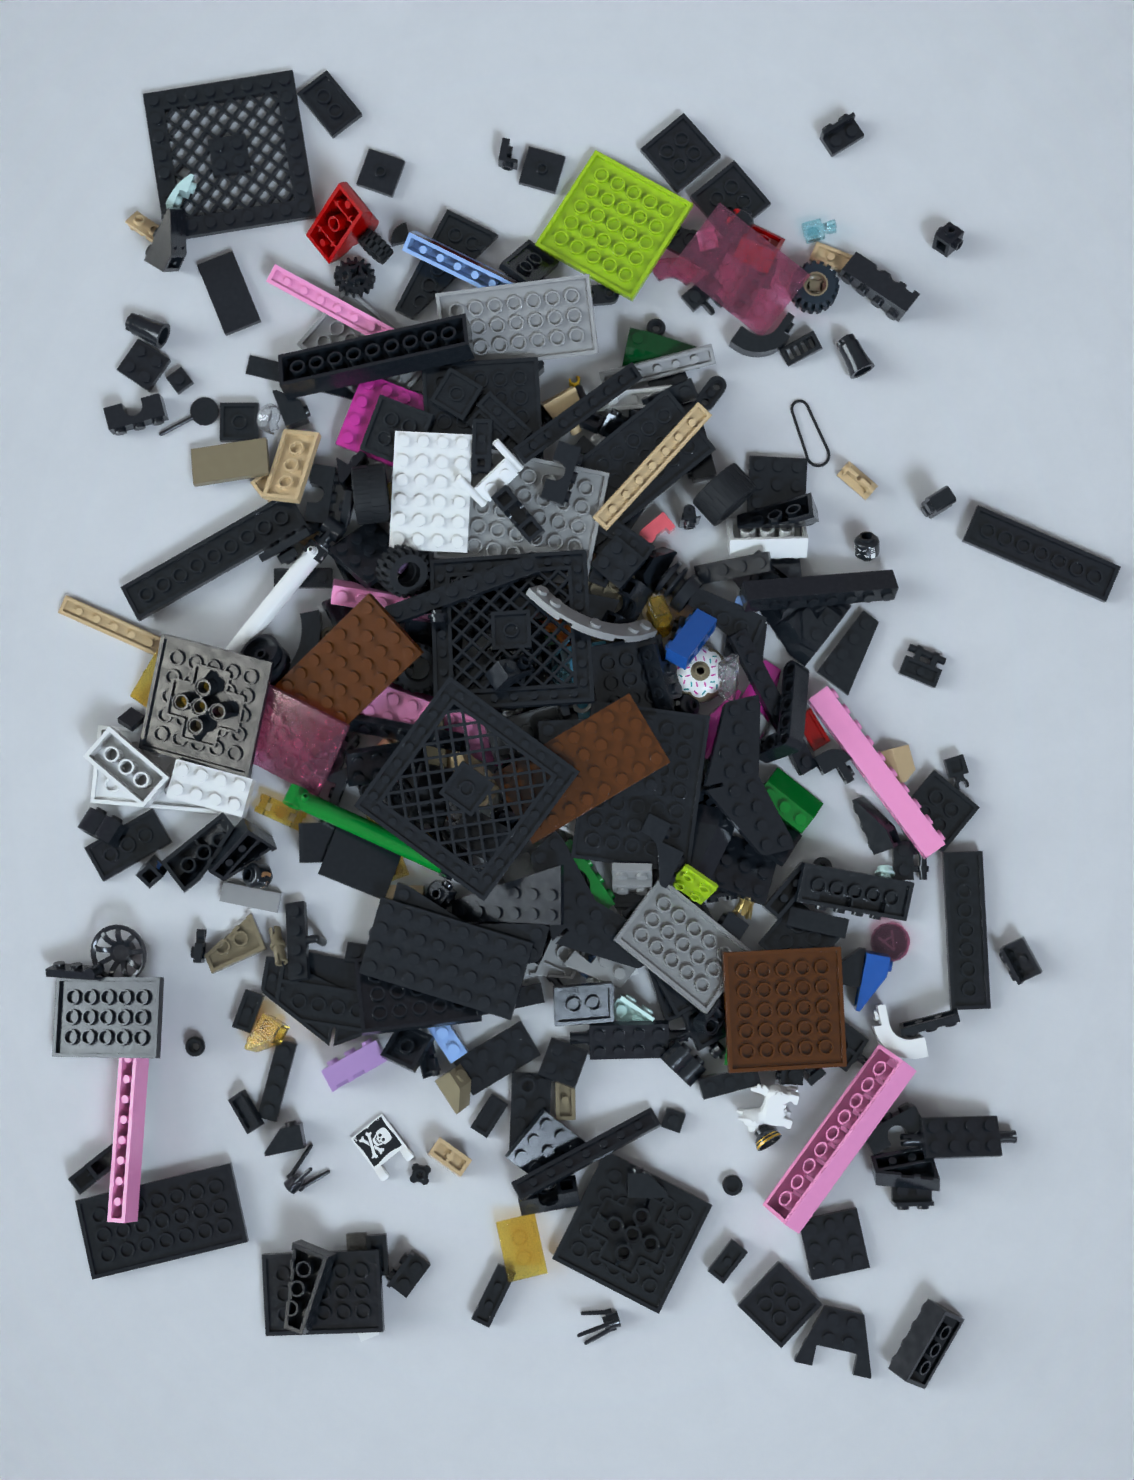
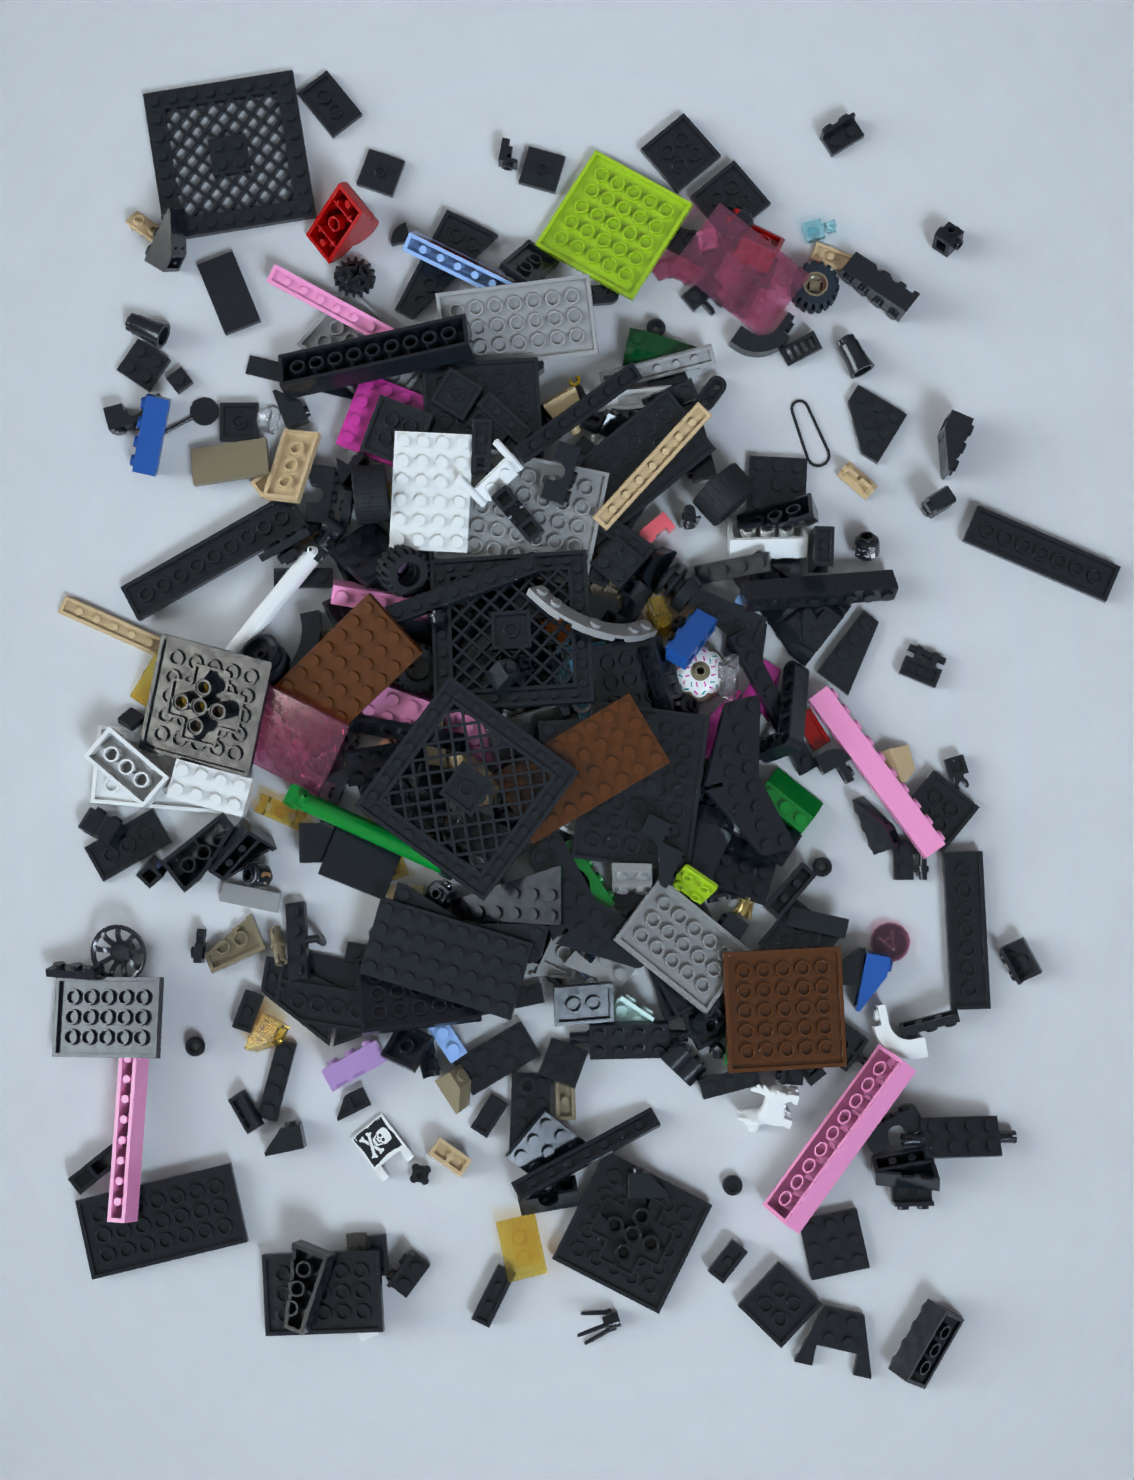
light aqua slope [165,174,197,209] -> none
black plant [284,1144,330,1194] -> none
black tyre [358,229,394,264] -> none
black plate [661,1107,686,1133] -> none
black piece [755,1125,782,1151] -> none
black plate [794,862,914,921] -> none
light aqua plate [875,865,895,878] -> none
none -> blue brick [130,393,171,477]
none -> black tile [337,1087,371,1121]
none -> black panel [808,526,835,573]
none -> black plate [847,385,907,464]
none -> black slope [937,409,974,480]

